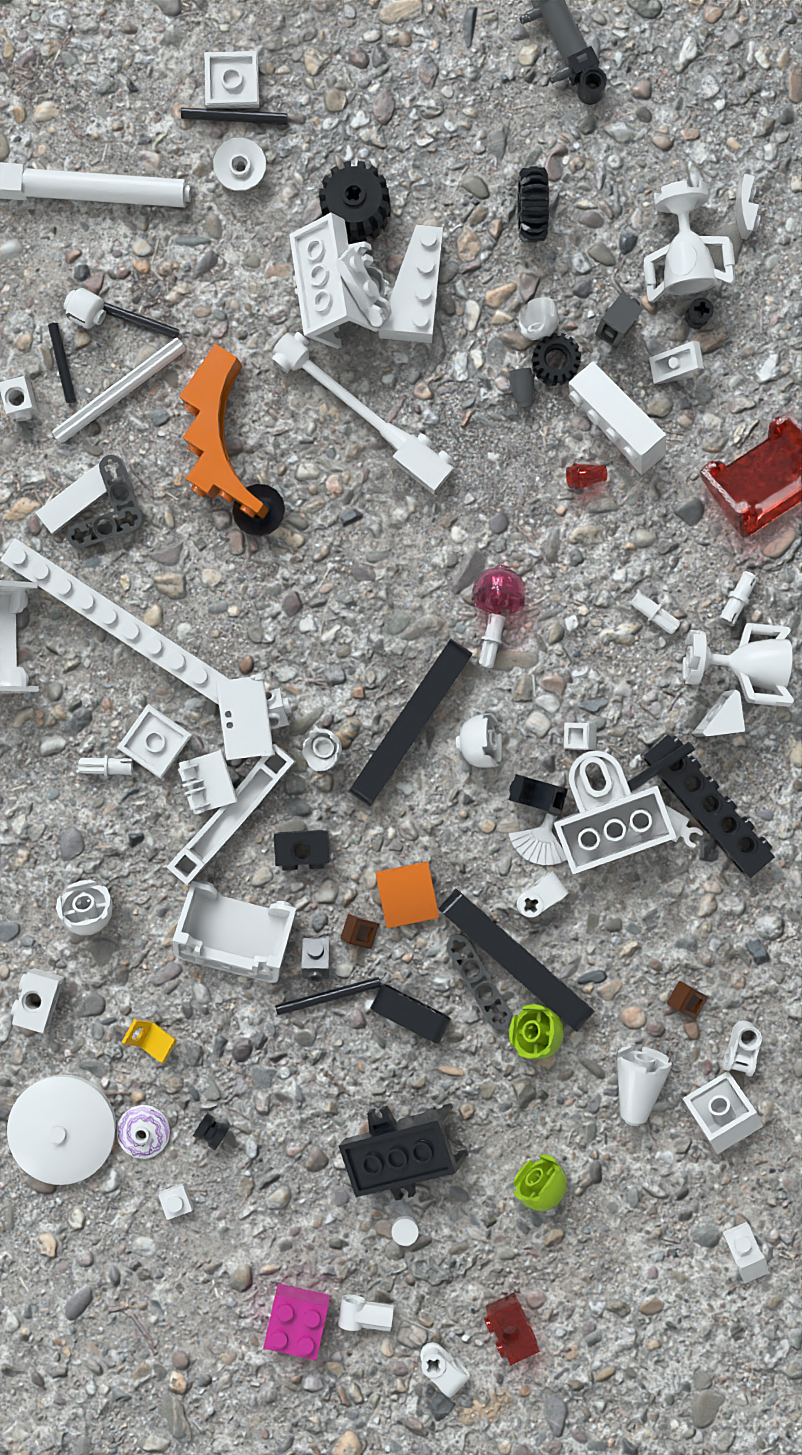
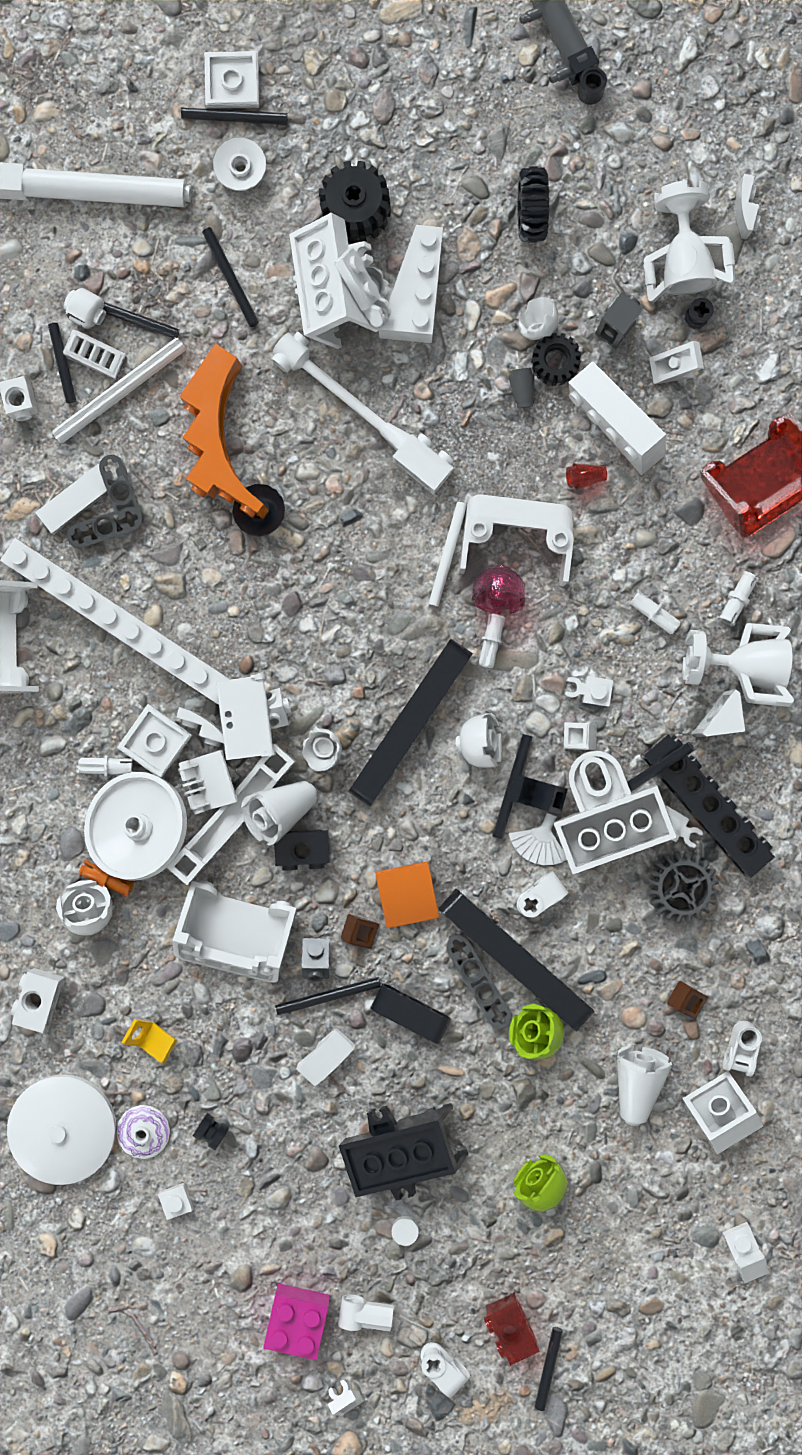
none -> white slope [63,329,126,379]
none -> orange pin [78,860,135,897]
none -> white dish [84,772,187,881]
none -> white slope [176,707,224,747]
none -> black bar [202,227,259,327]
none -> white cone [242,781,317,845]
none -> white slope [296,1028,356,1086]
none -> white tile [328,1380,364,1416]
none -> white bar [428,502,467,607]
none -> white windscreen [459,494,574,586]
none -> black bar [492,734,533,839]
none -> black bar [534,1327,563,1411]
none -> white plate [564,676,614,707]
none -> dark grey gear [646,851,720,923]

